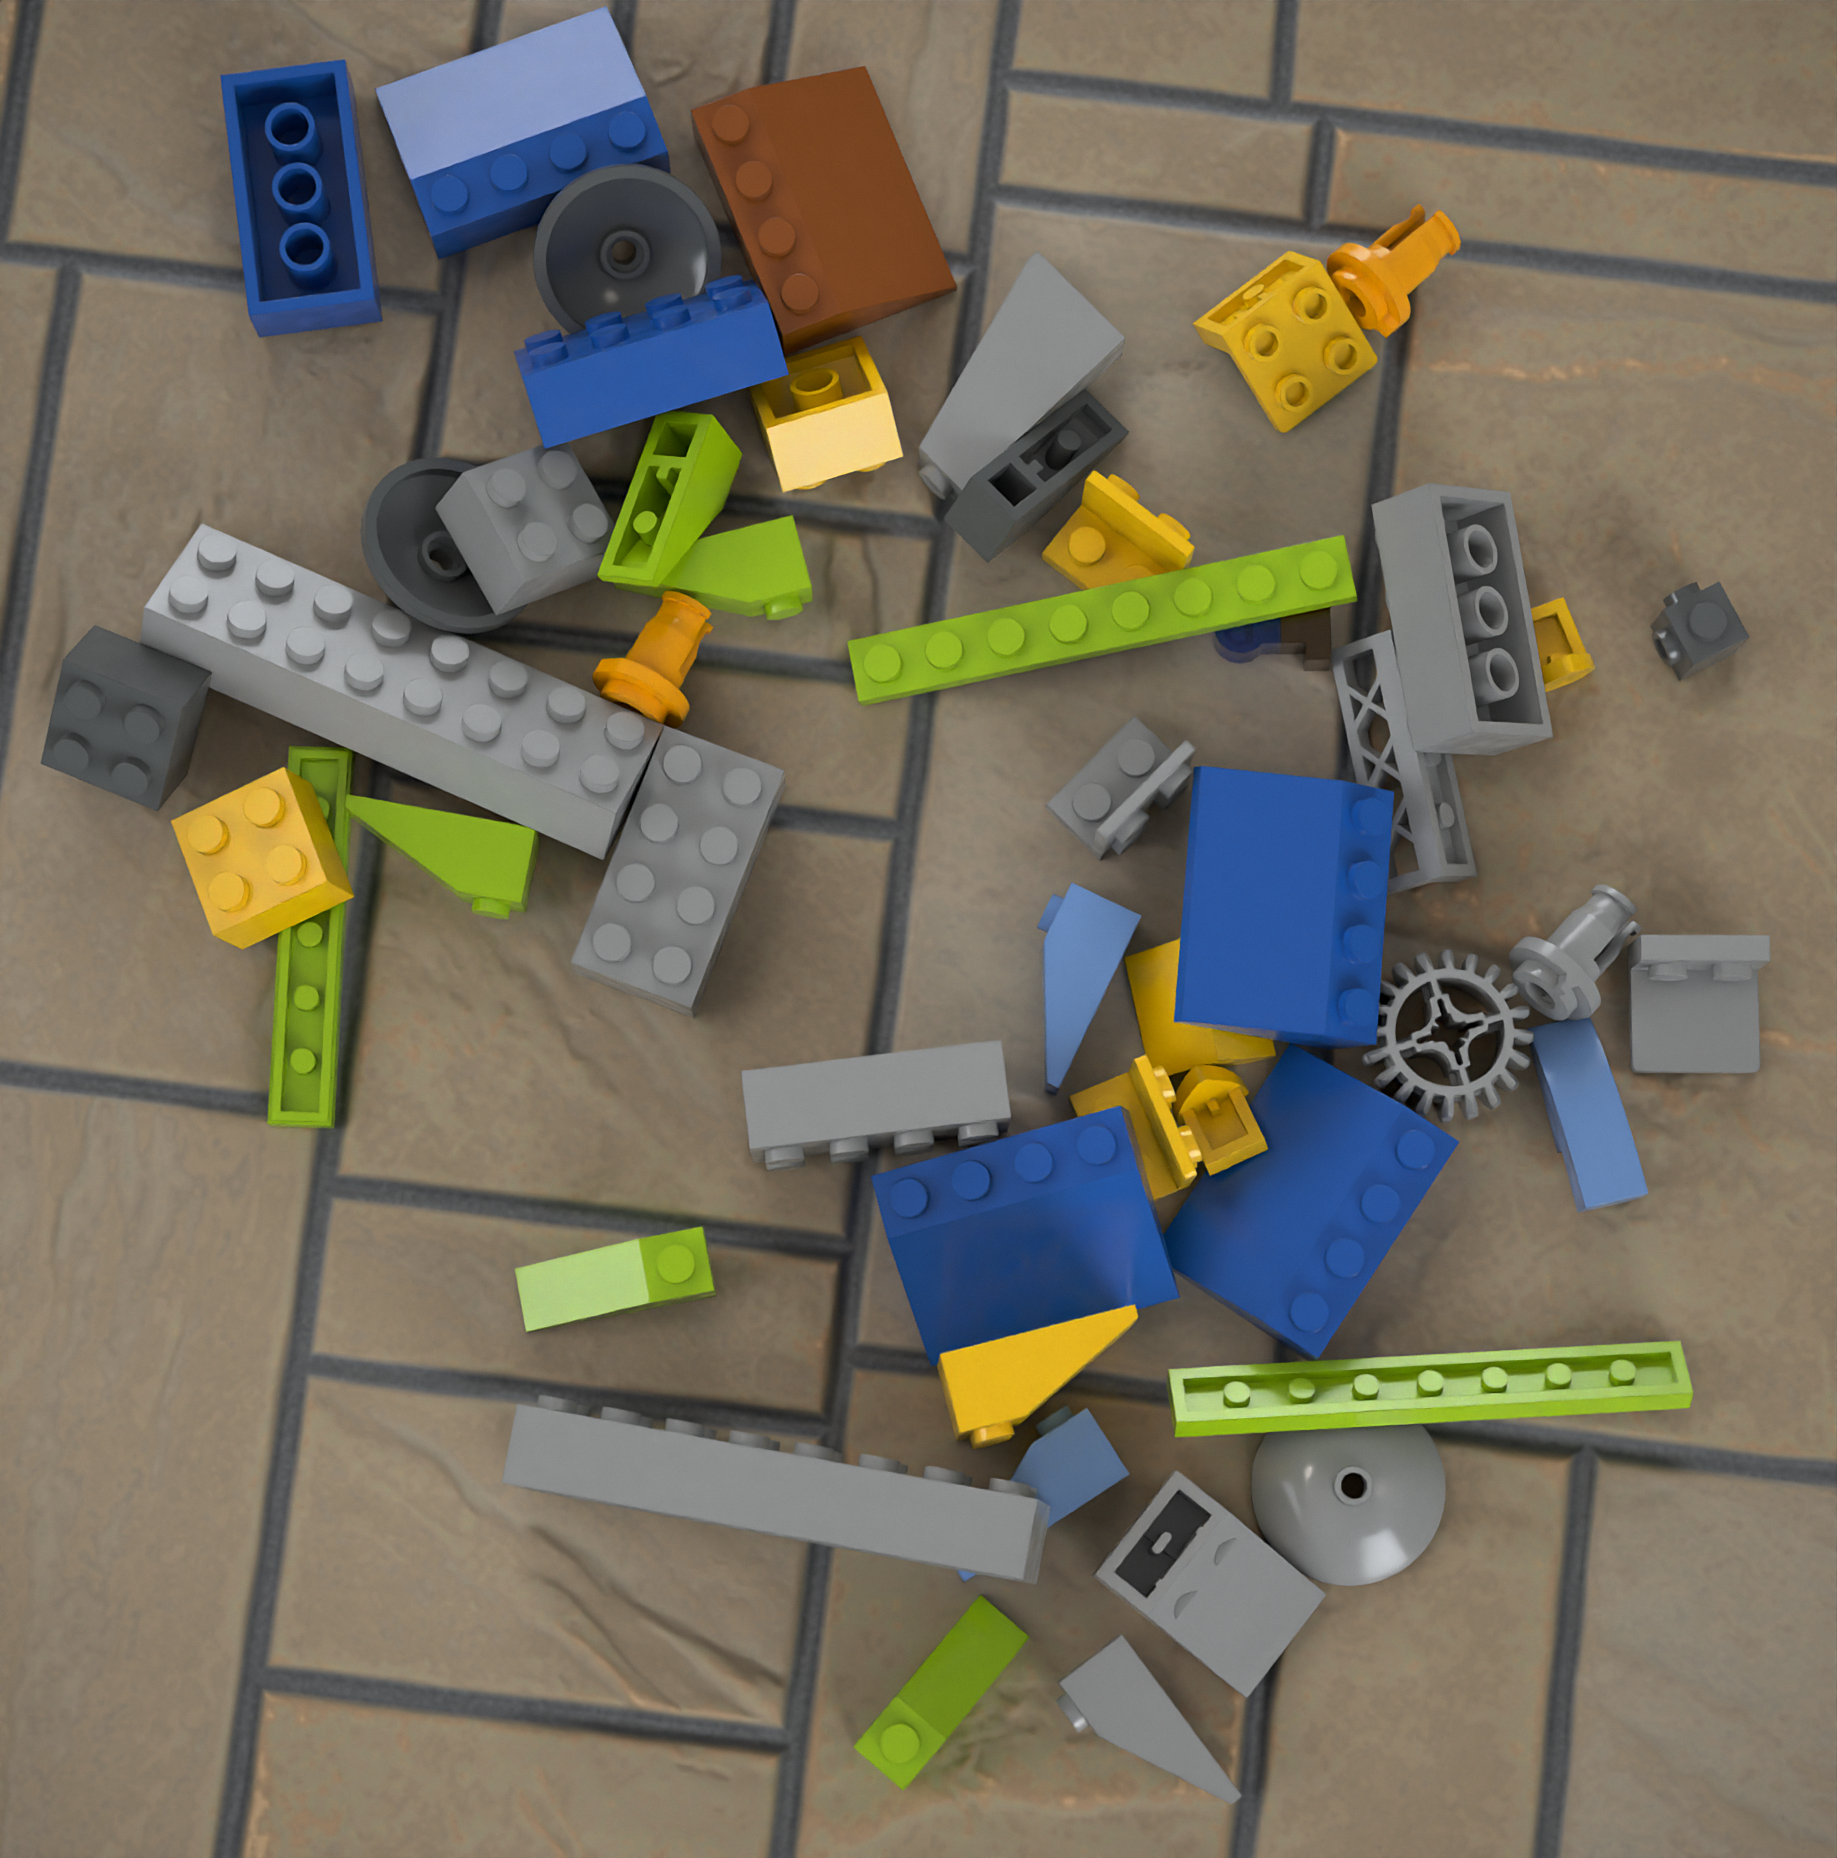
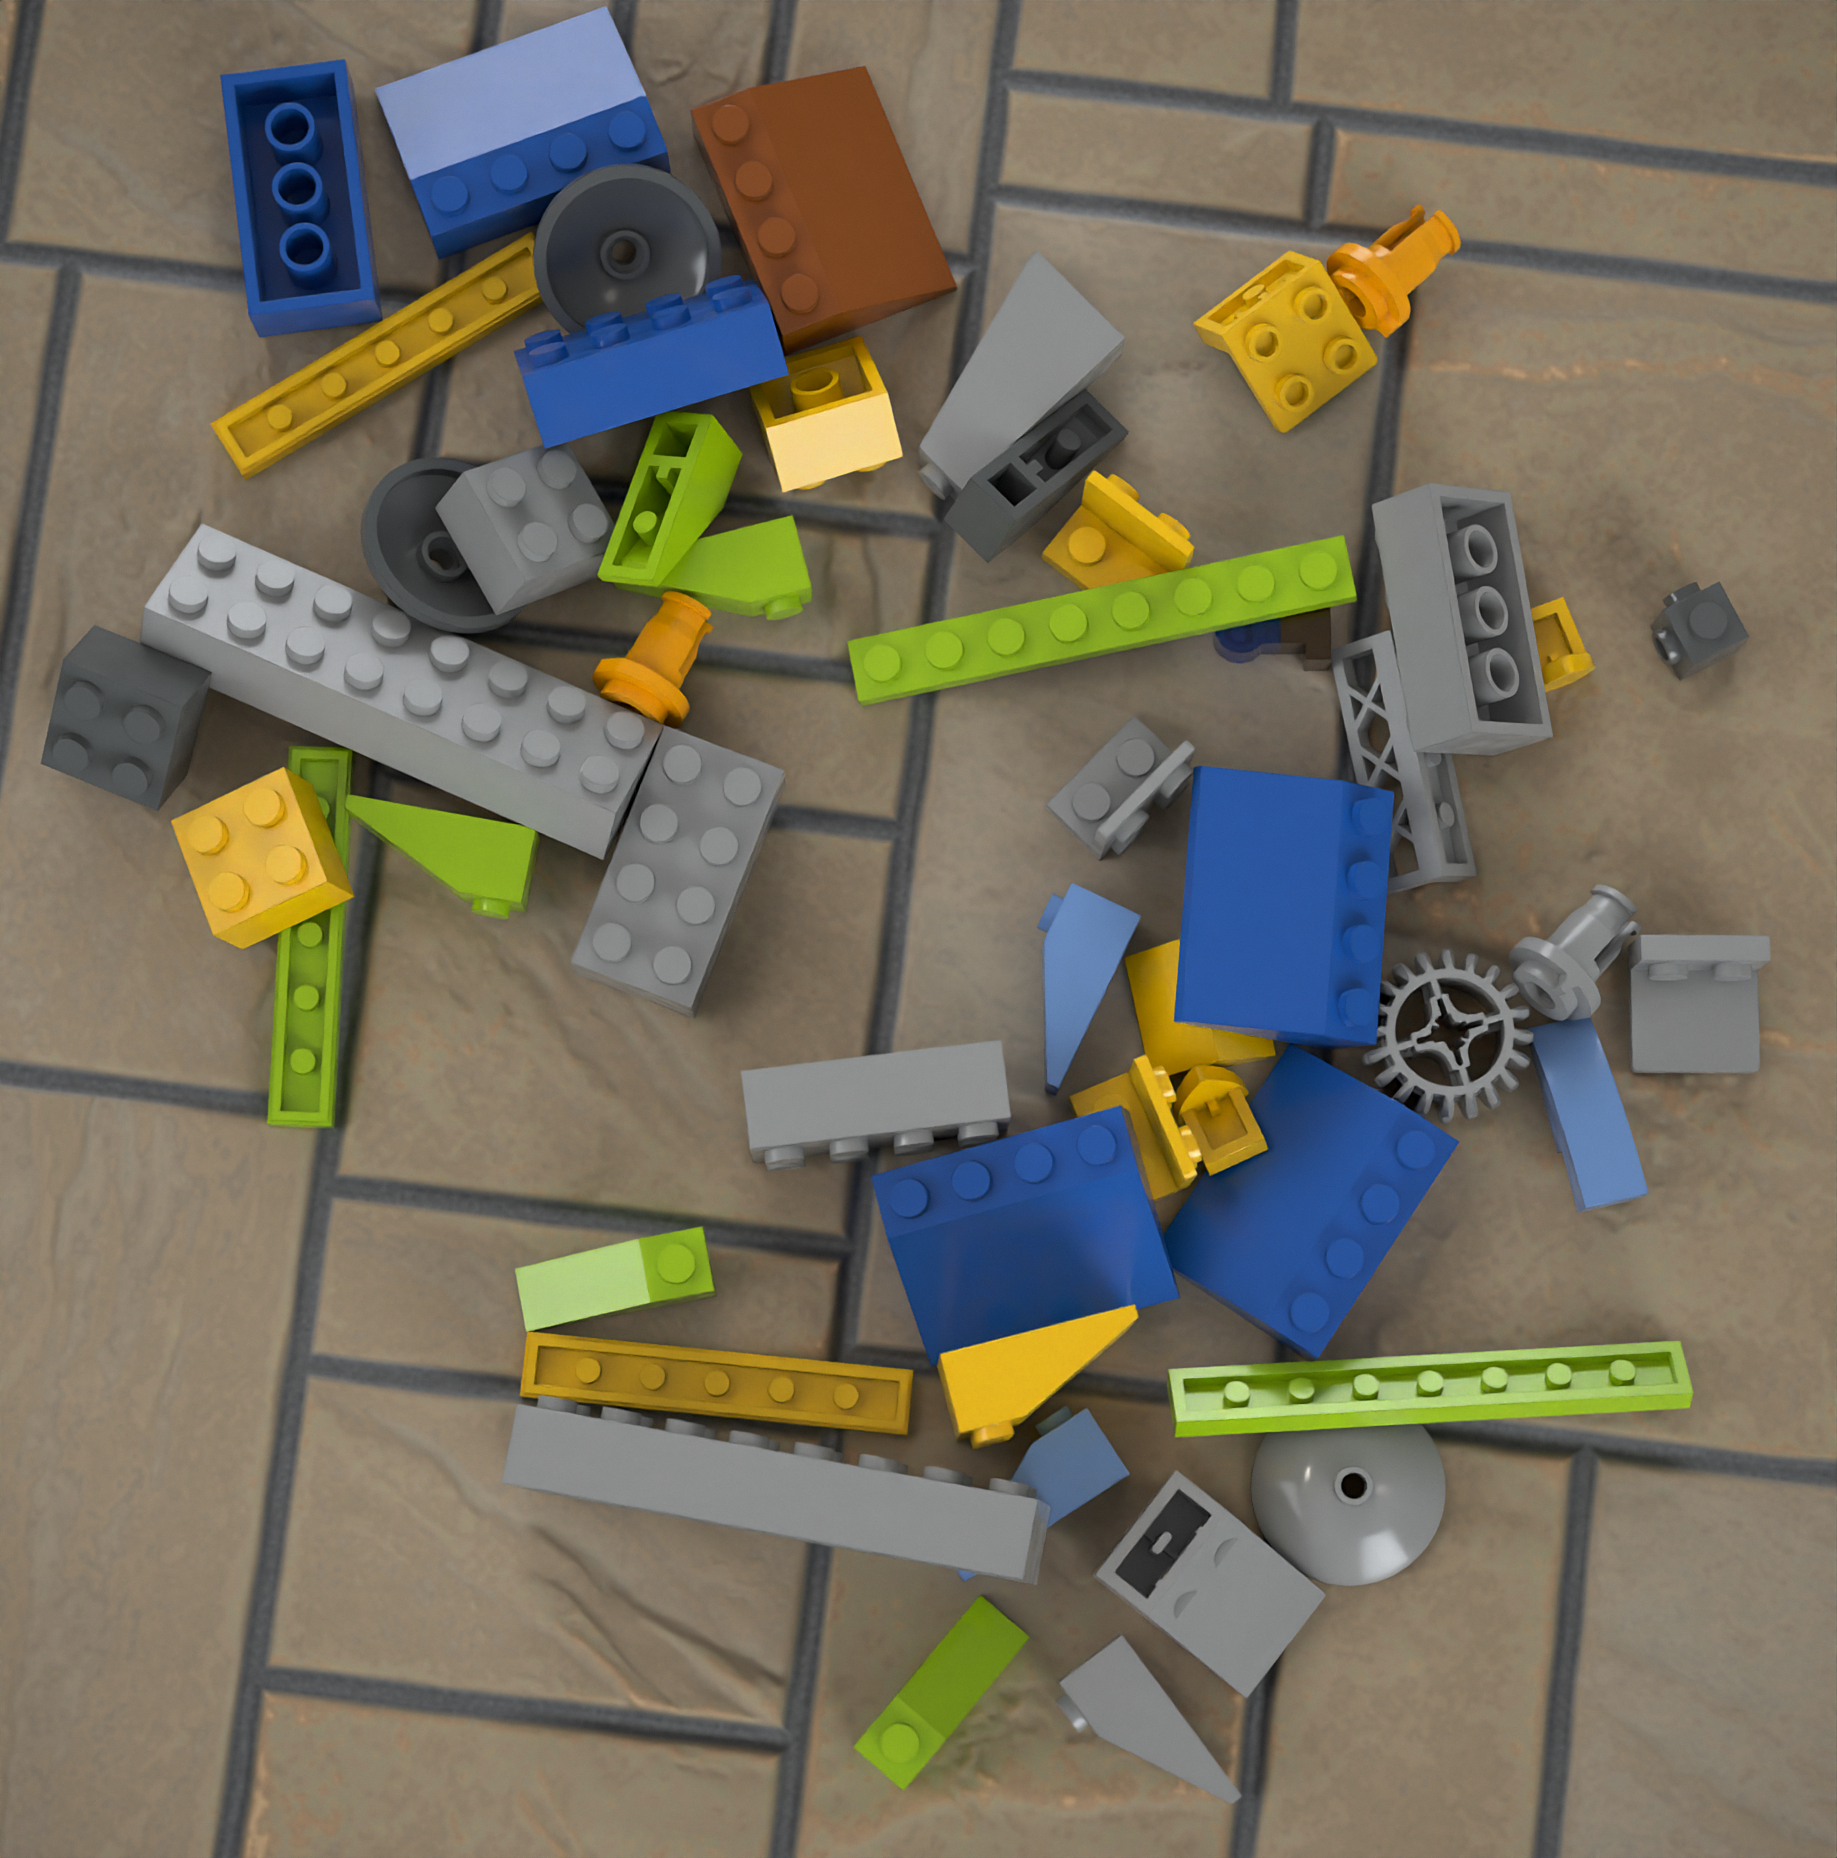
none -> yellow tile [210,232,543,481]
none -> yellow tile [520,1331,914,1436]

